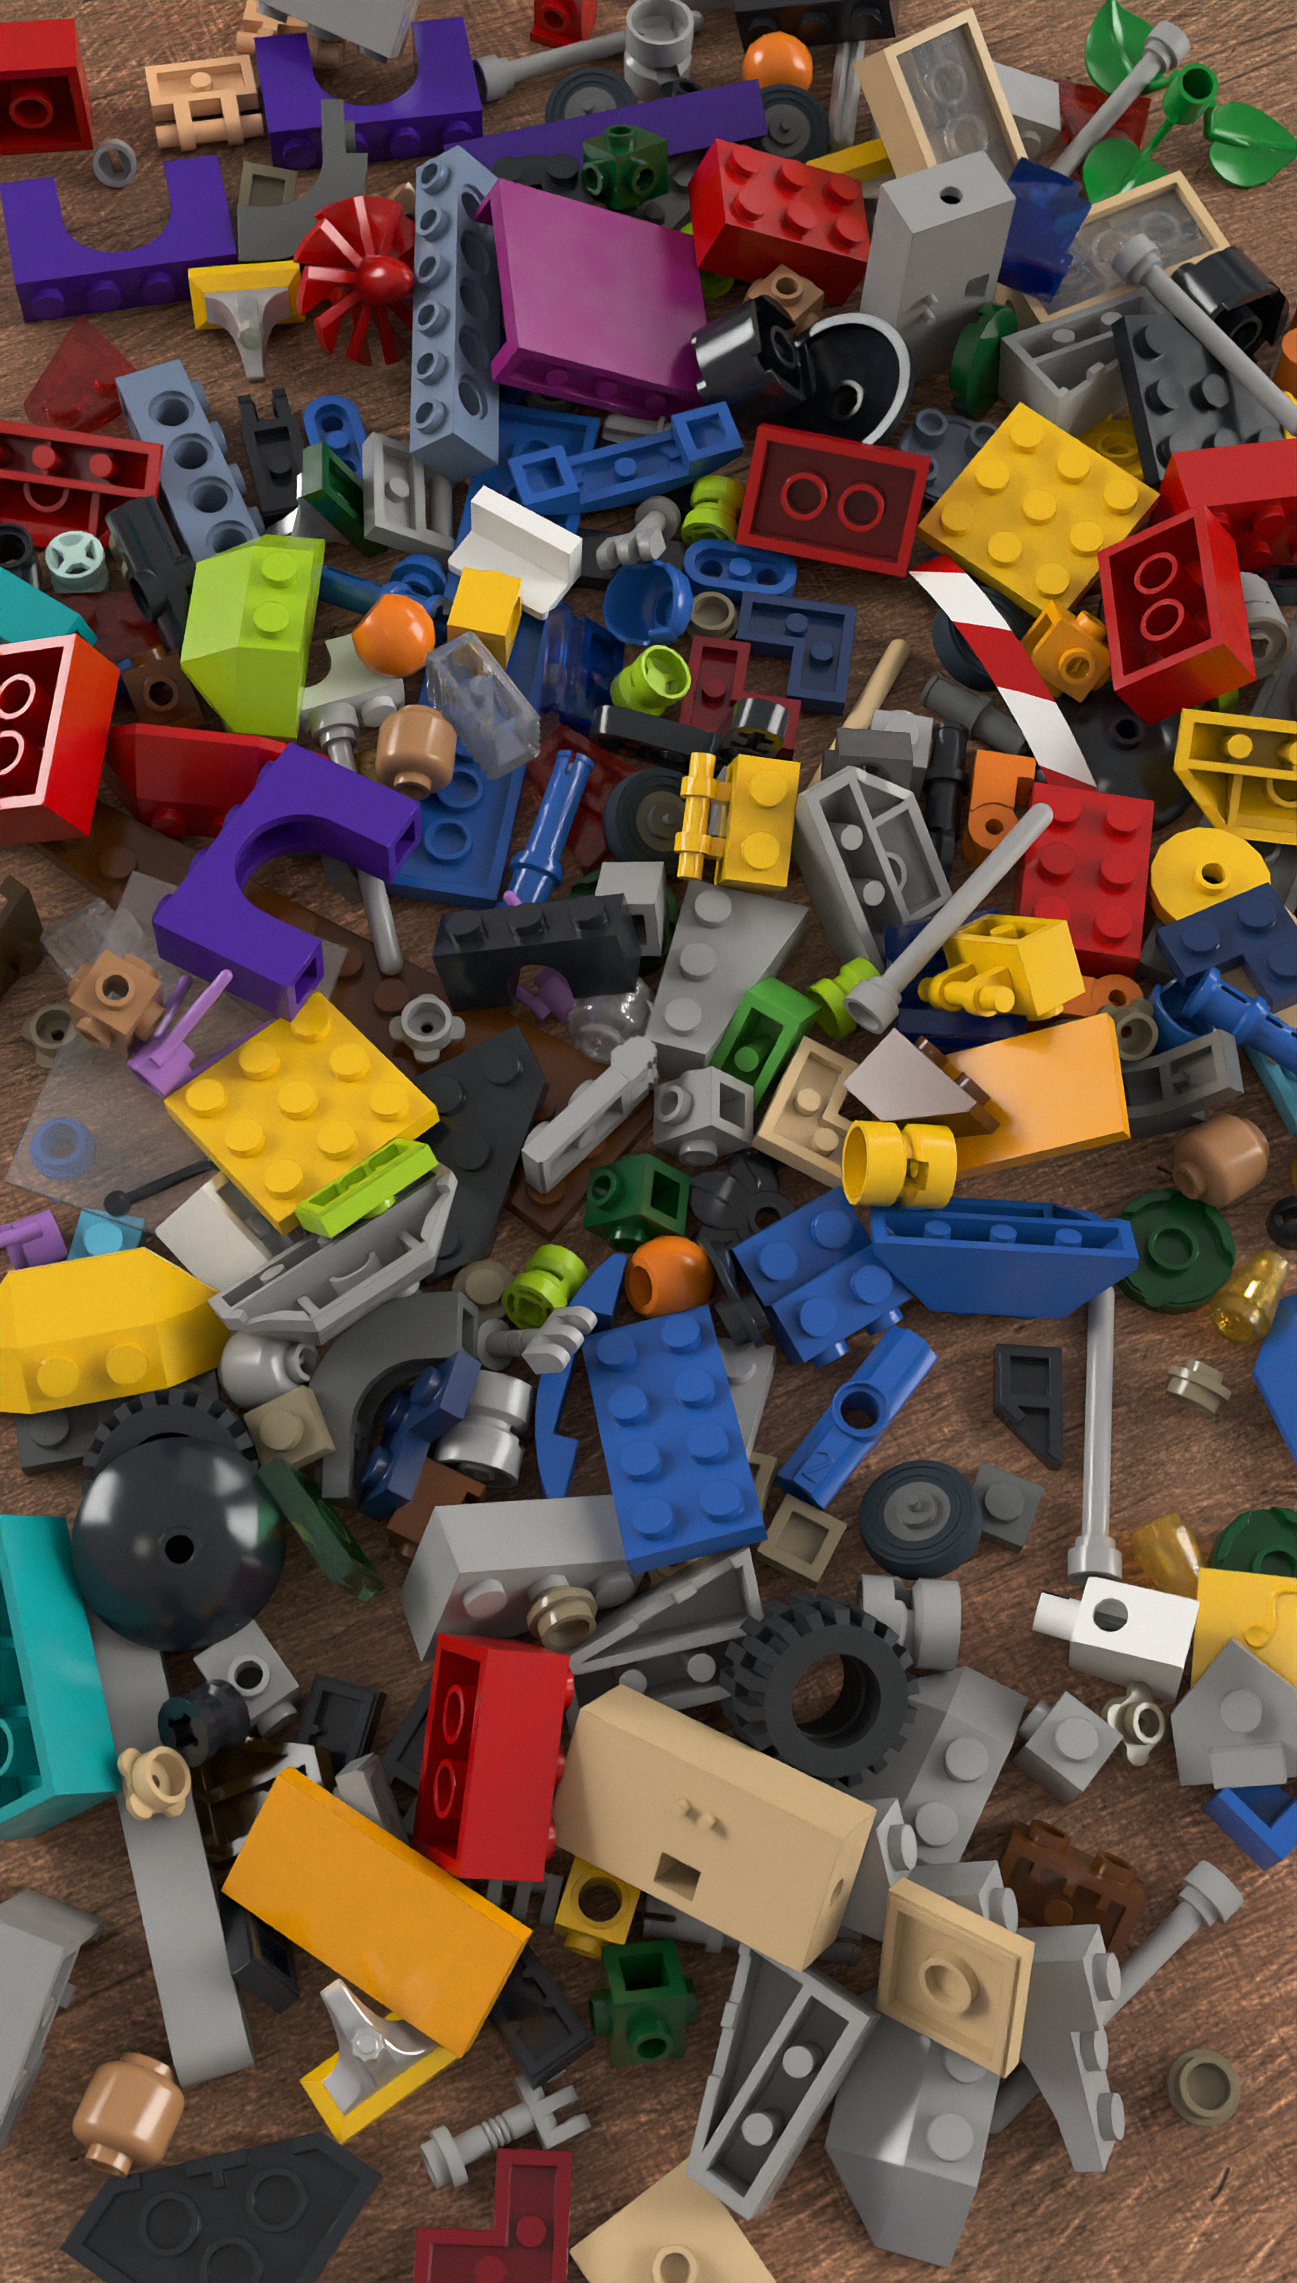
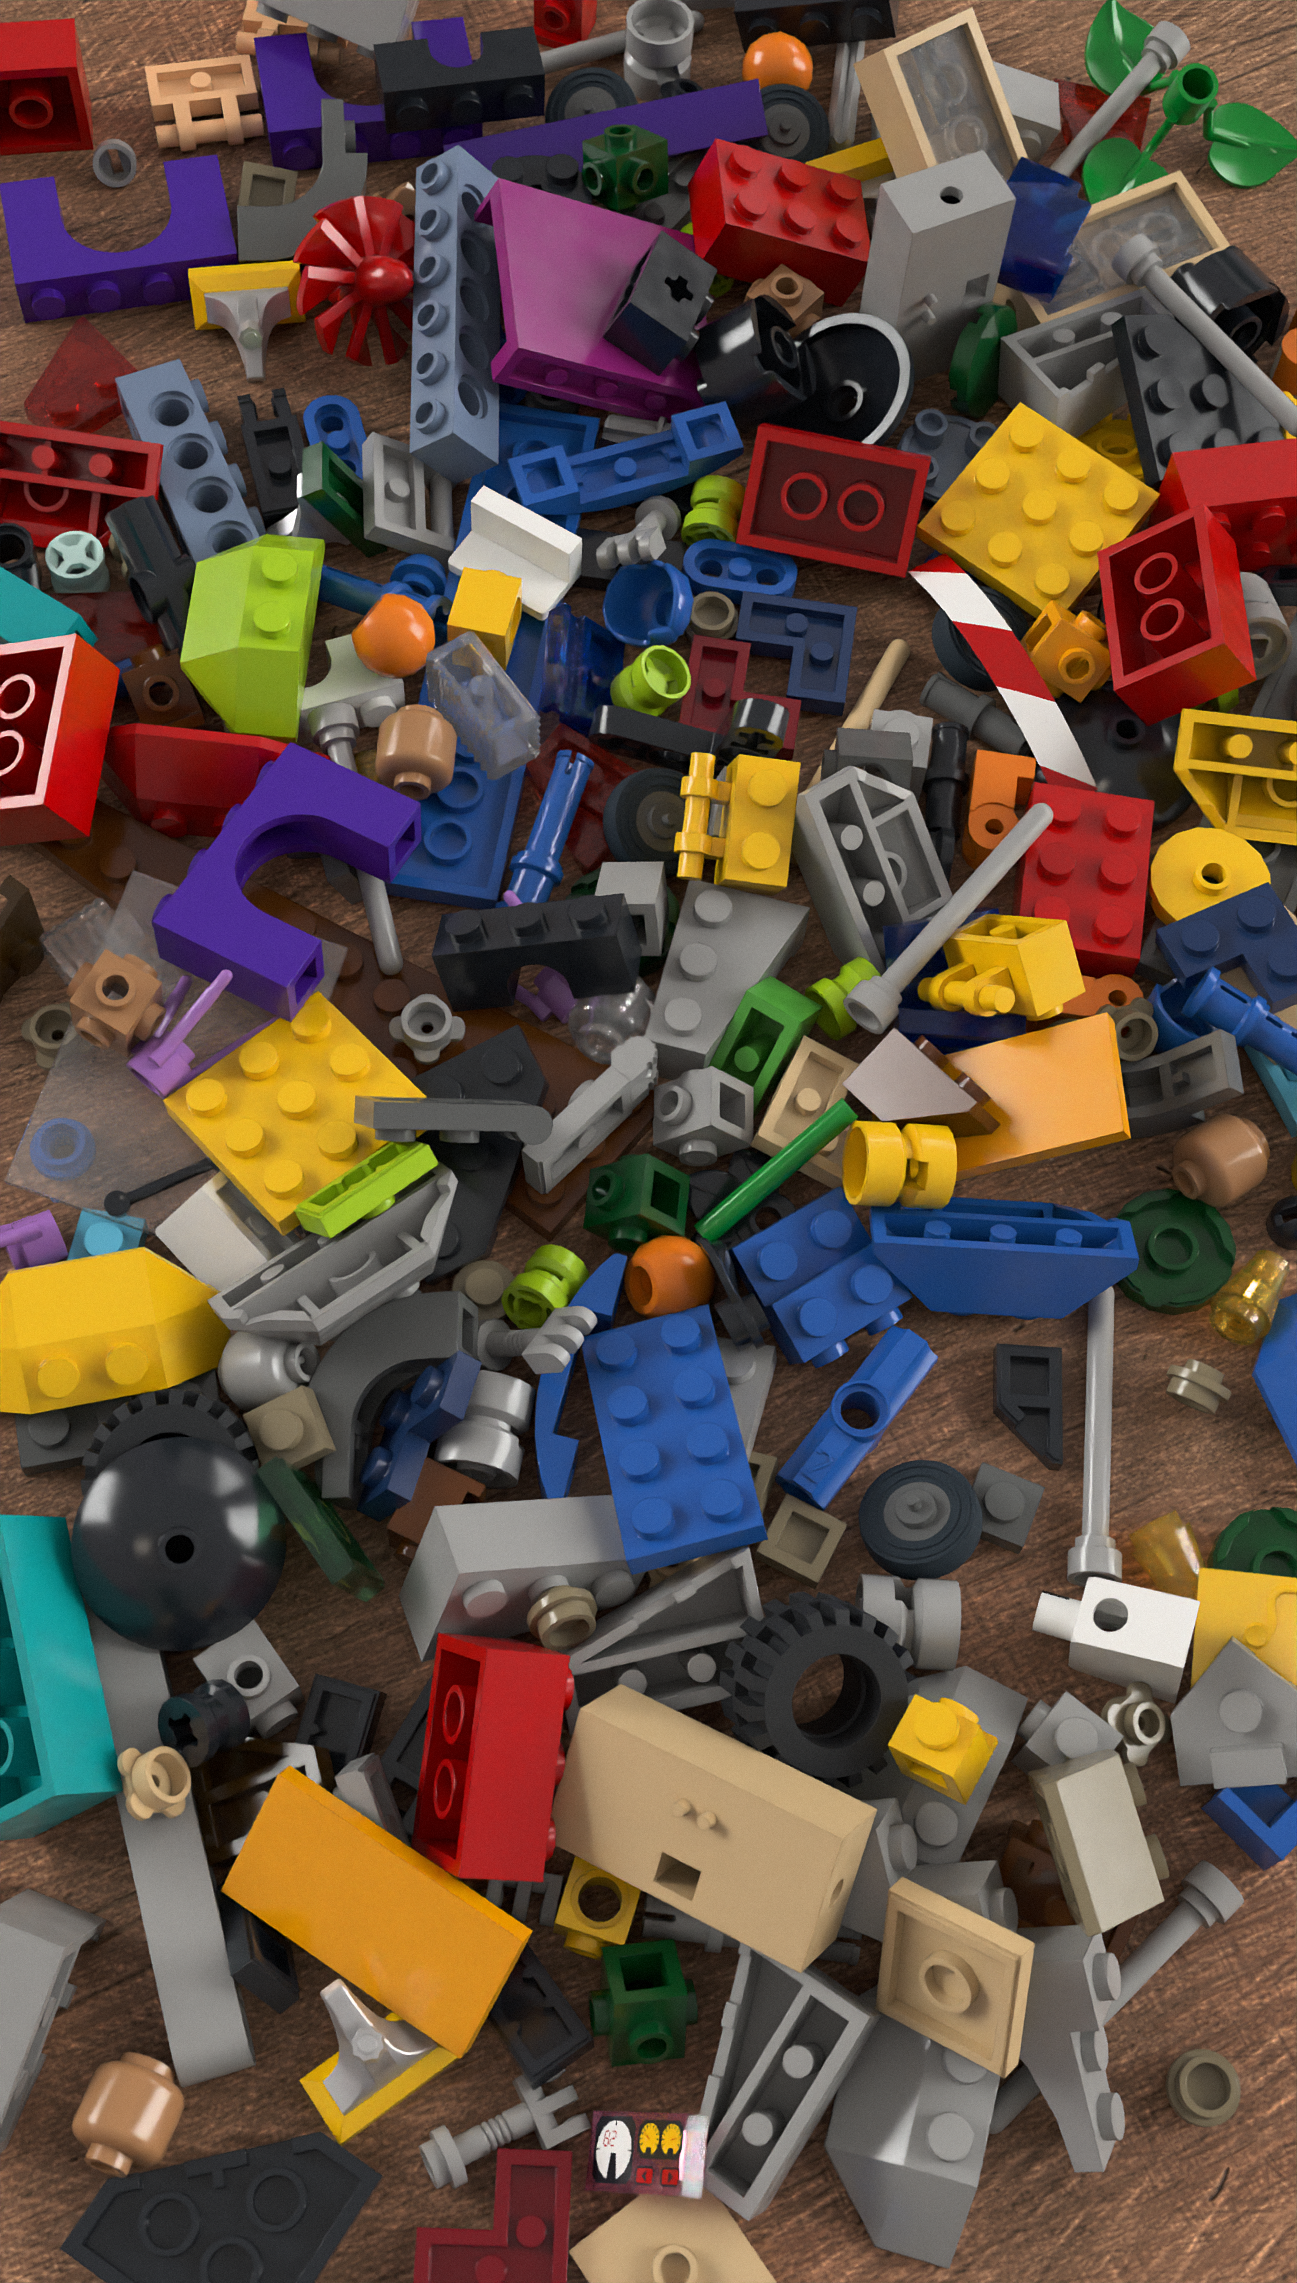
none -> dark grey plate [354,1096,553,1145]
none -> black arch [373,26,545,134]
none -> tile [585,2111,709,2199]
none -> black brick [603,230,717,376]
none -> green bar [694,1098,859,1242]
none -> yellow brick [888,1694,998,1805]
none -> slope [1027,1748,1169,1937]

